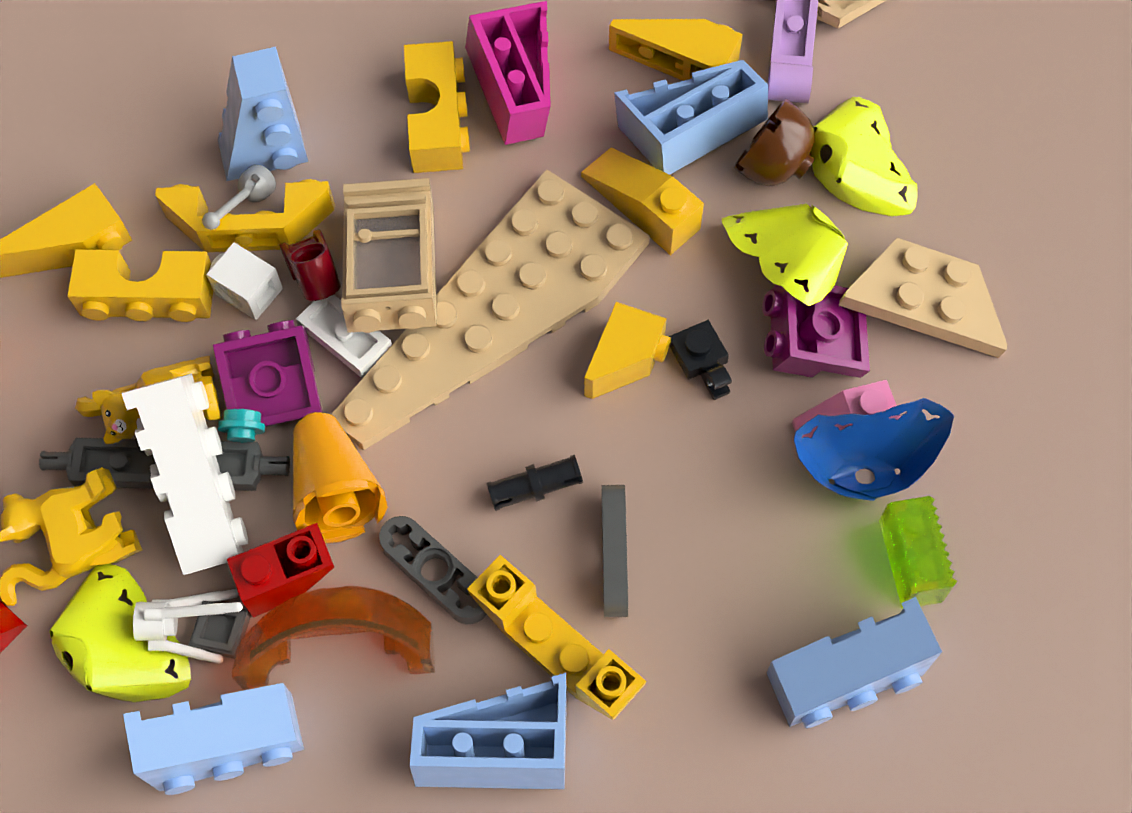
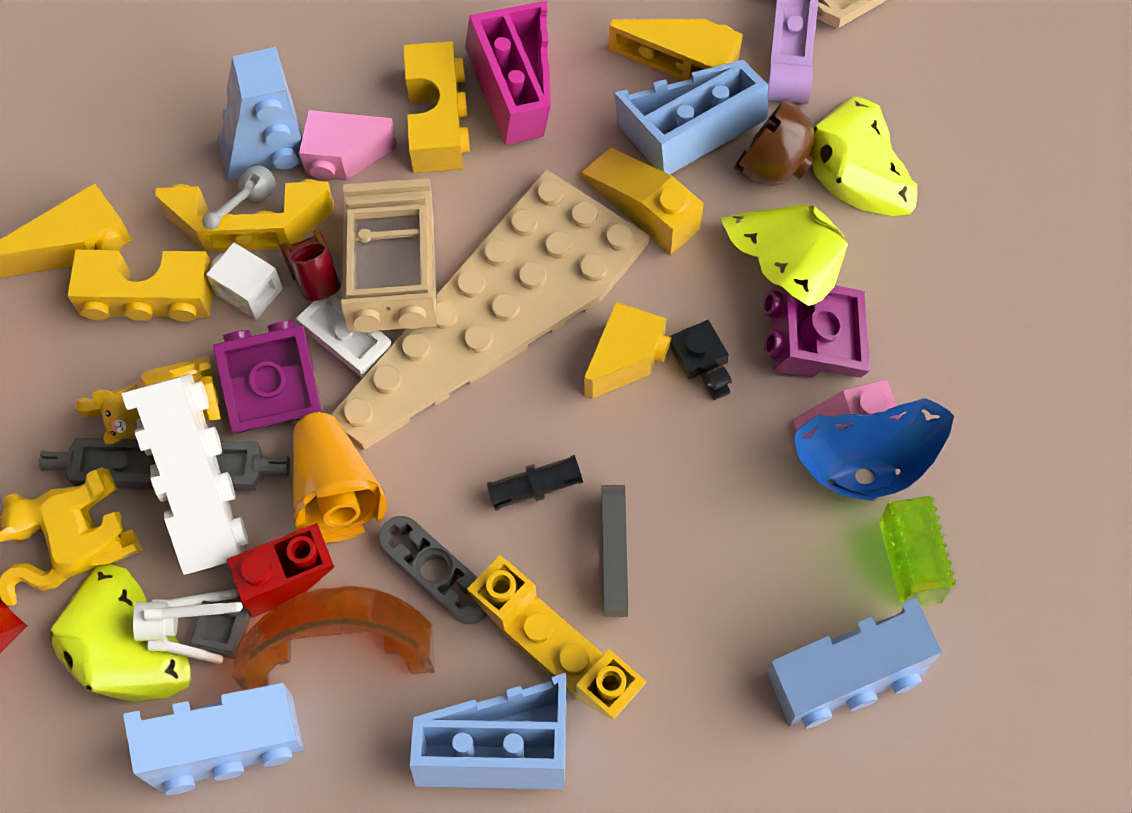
teal plate [218,409,265,443] -> none
tan wing [839,238,1007,358] -> none
none -> bright pink slope [299,110,397,181]

